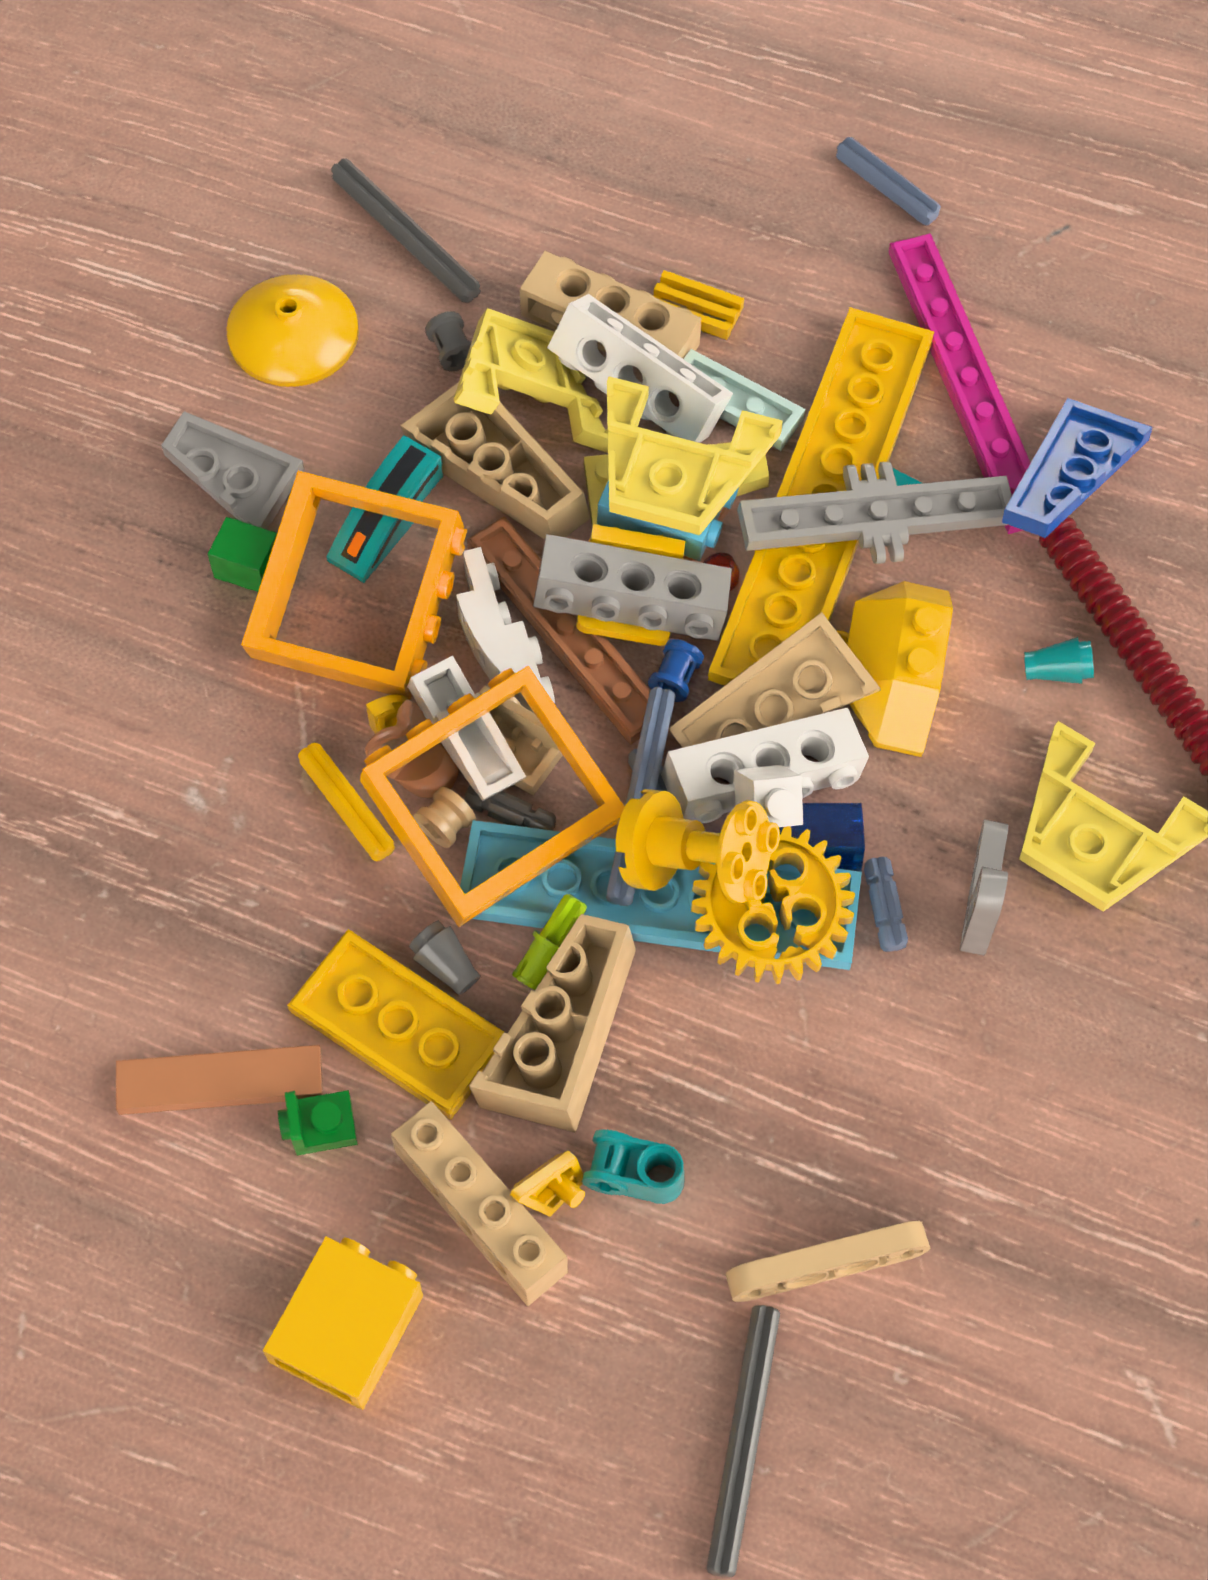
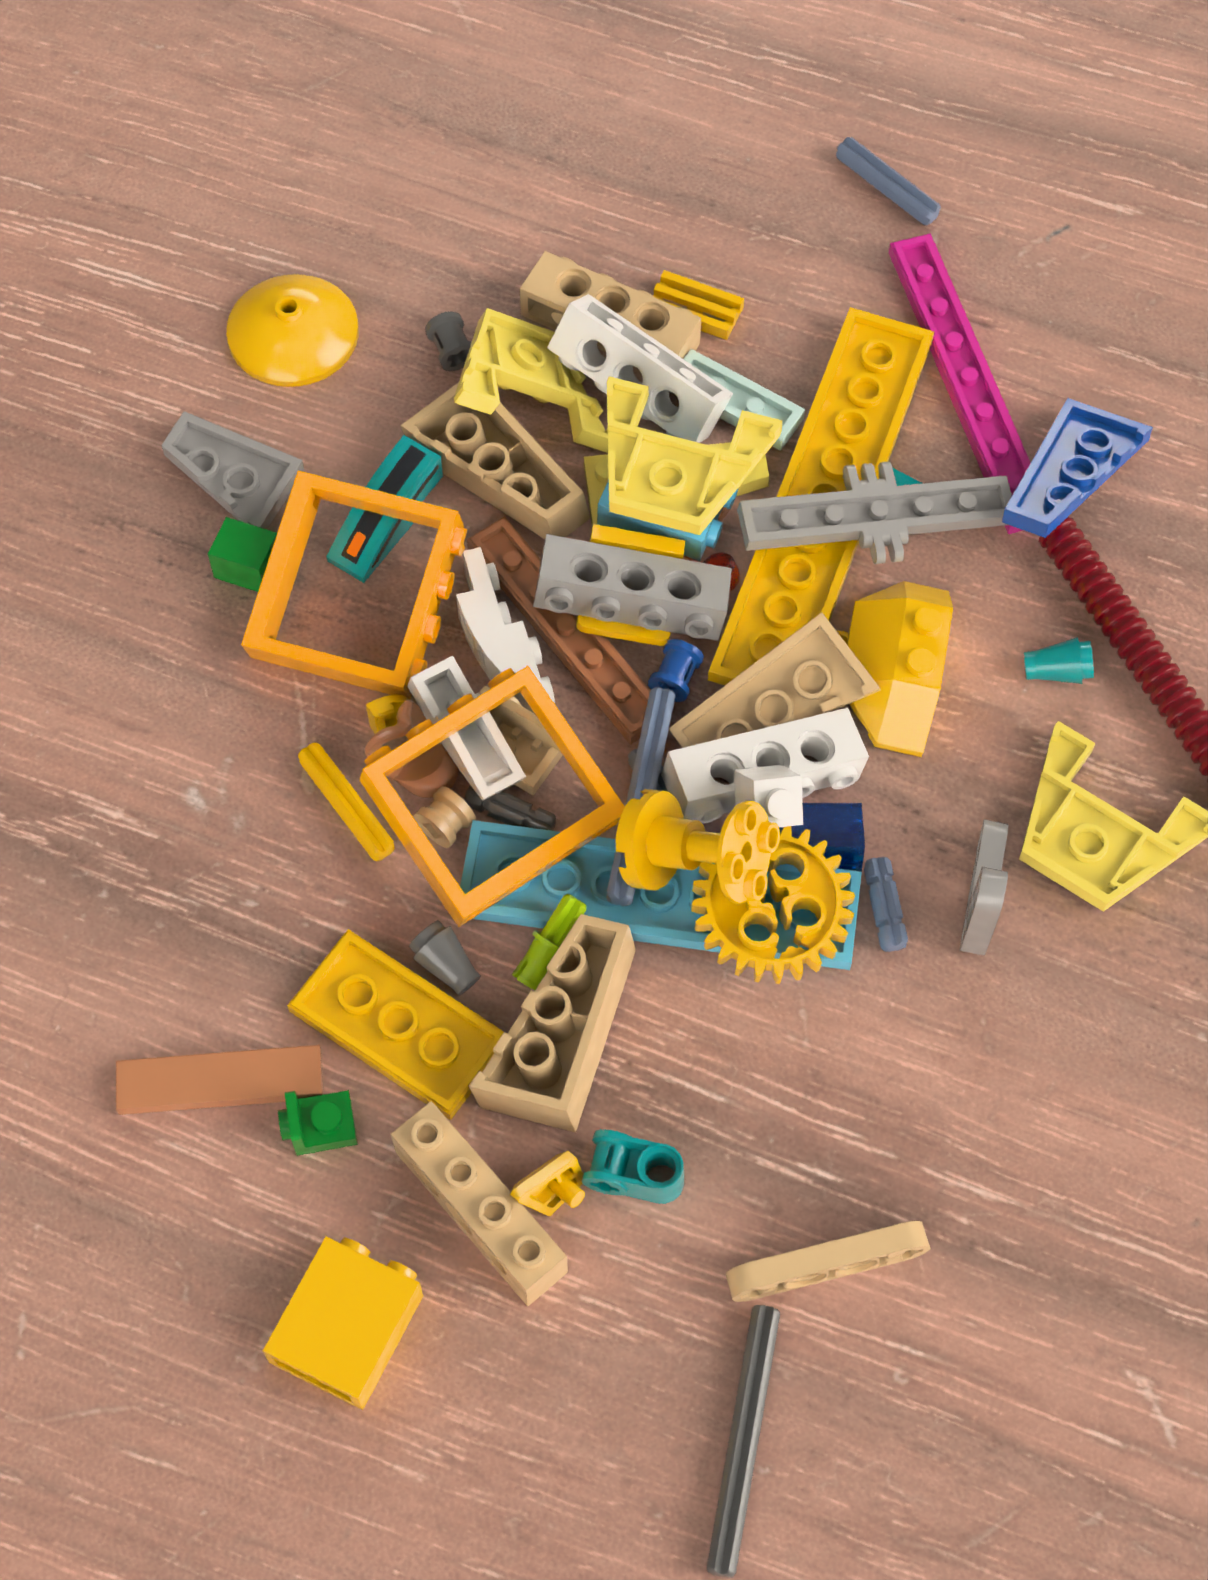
dark grey axle [331,158,481,303] -> none

